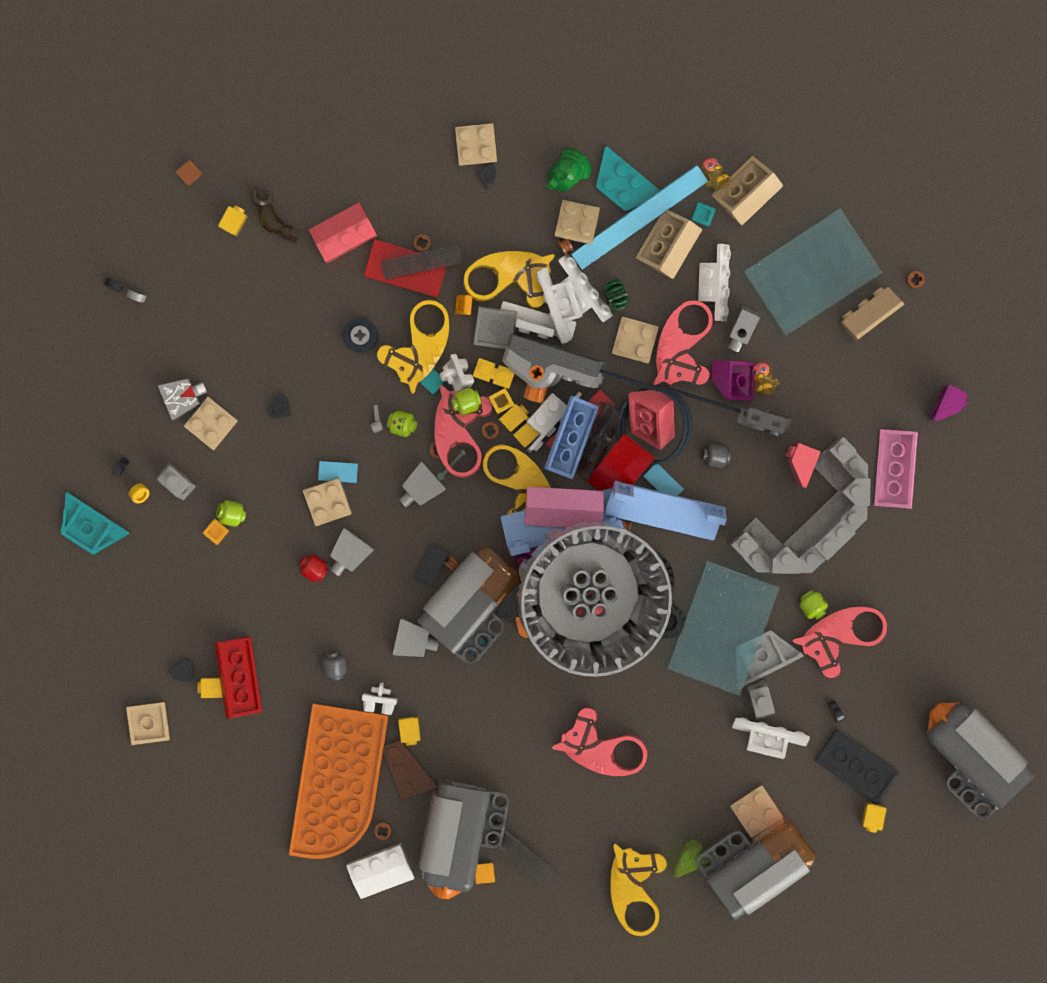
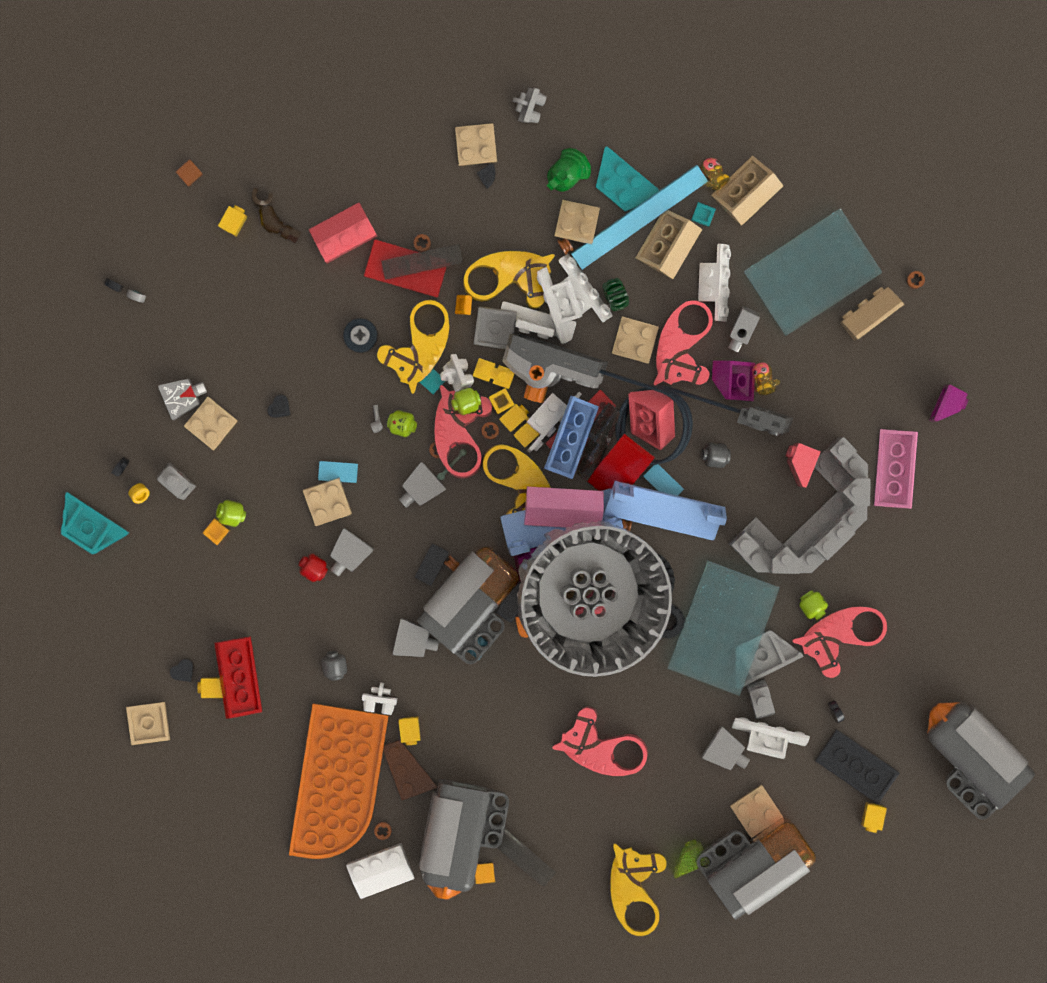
none -> light grey hips [512,88,547,123]
none -> light grey torso [701,726,750,770]

